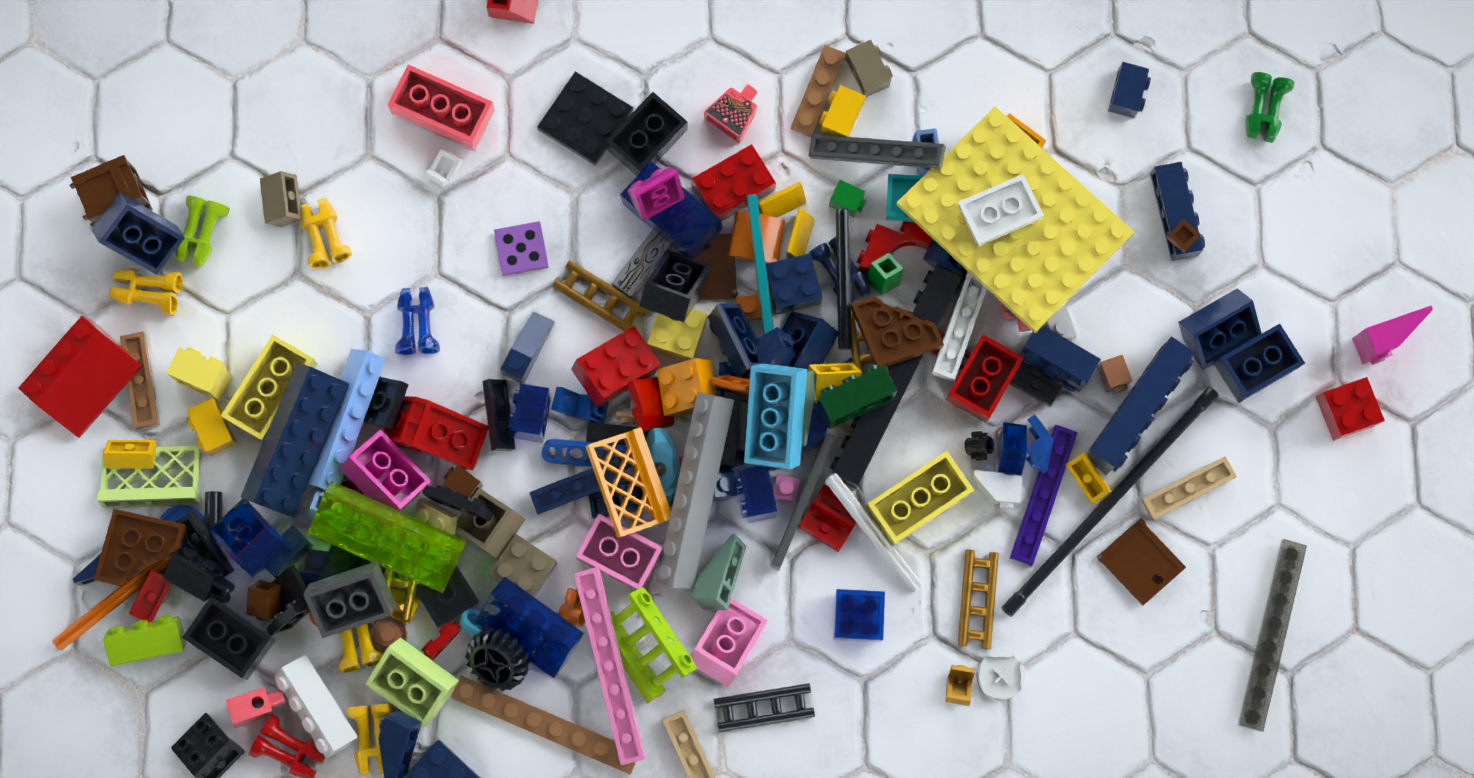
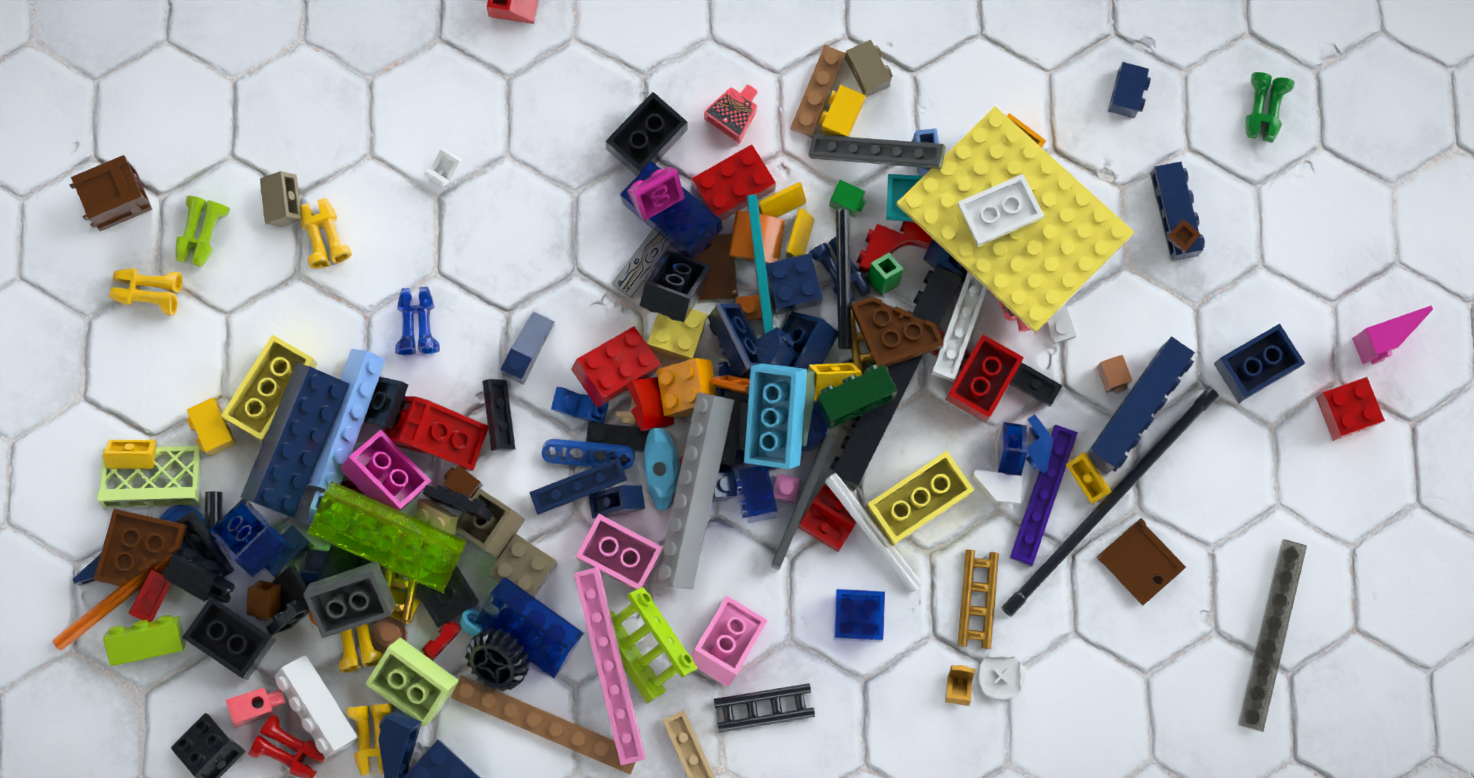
red slope [18,315,143,438] -> none
dark blue brick [92,193,185,275] -> none
medium nougat plate [120,332,160,430] -> none
light yellow brick [166,347,232,401] -> none
coral brick [387,64,495,151] -> none
medium lavender tile [494,221,549,276] -> none
clear blue brick [508,383,552,443] -> none
black plate [537,71,634,166] -> none
pearl gold bar [552,260,648,331] -> none
orange plate [558,588,585,627] -> none
light orange fence [585,427,671,538] -> none
sand green slope [692,534,746,610] -> none
black gear [964,431,994,461] -> none
dark blue brick [1019,326,1101,392] -> none
tan plate [1141,456,1237,521] -> none
dark blue slope [1178,288,1262,370] -> none

